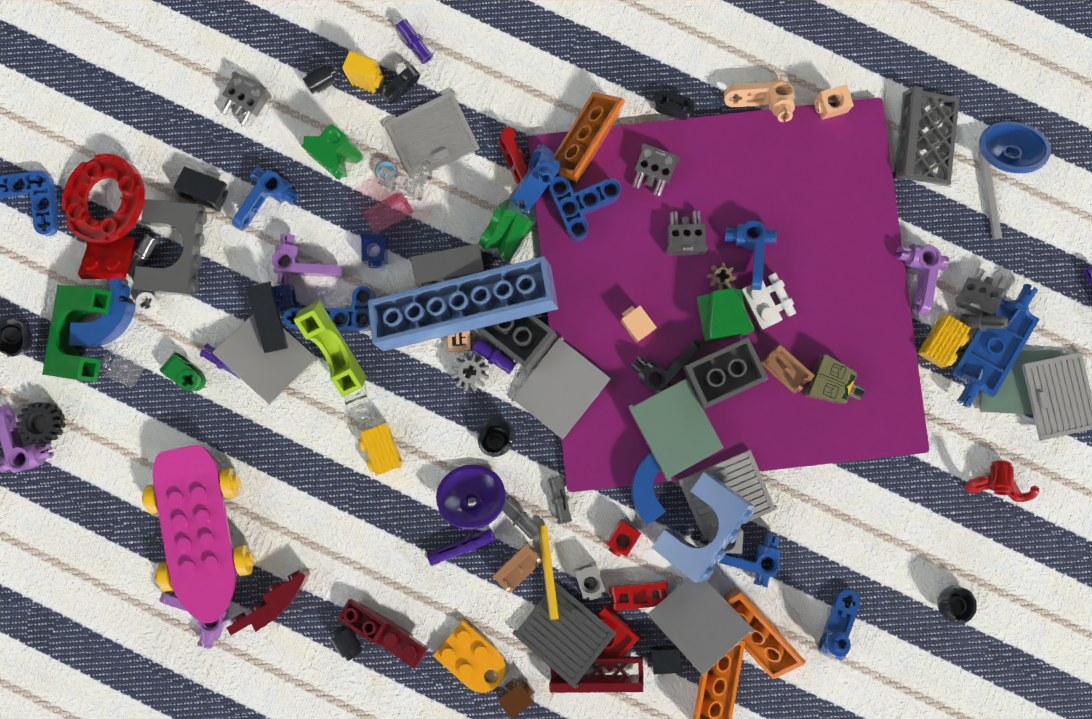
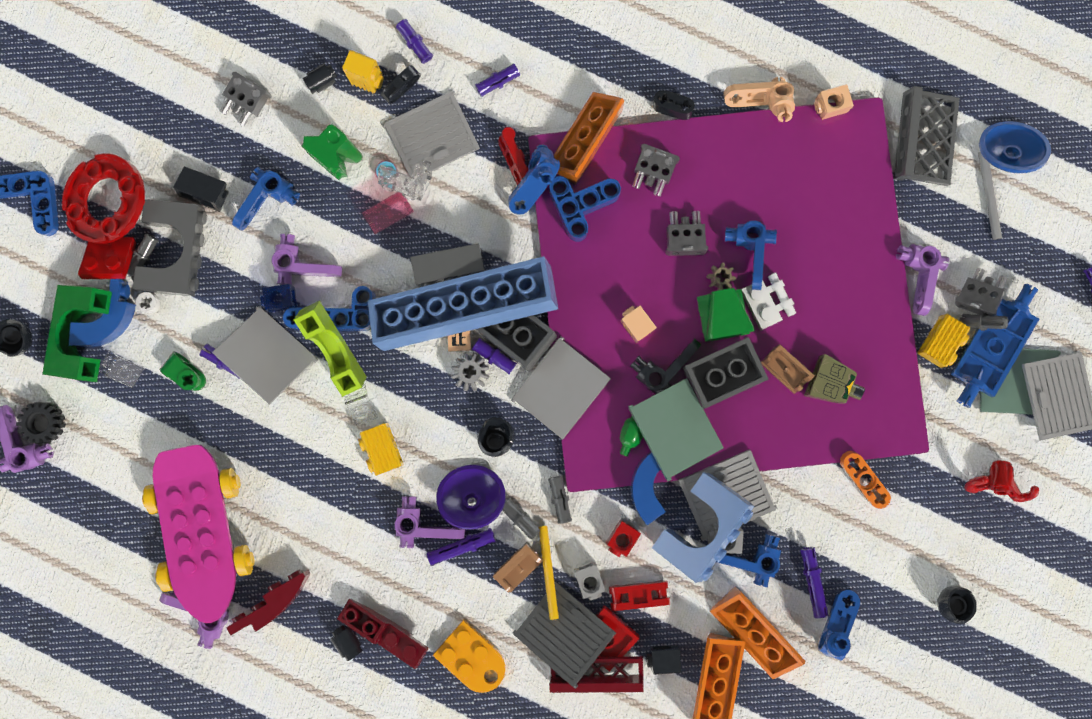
black tile [246,281,288,353] -> none
clear blue brick [361,234,388,268] -> none
green piece [479,199,537,263] -> none
reddish brown brick [497,678,535,719] -> none
light grey piece [648,578,755,675] -> none
none -> medium lavender piece [395,496,465,548]
none -> dark purple pin [475,63,520,97]
none -> green plant [620,415,643,457]
none -> dark purple pin [800,547,829,619]
none -> orange beam [840,451,891,509]

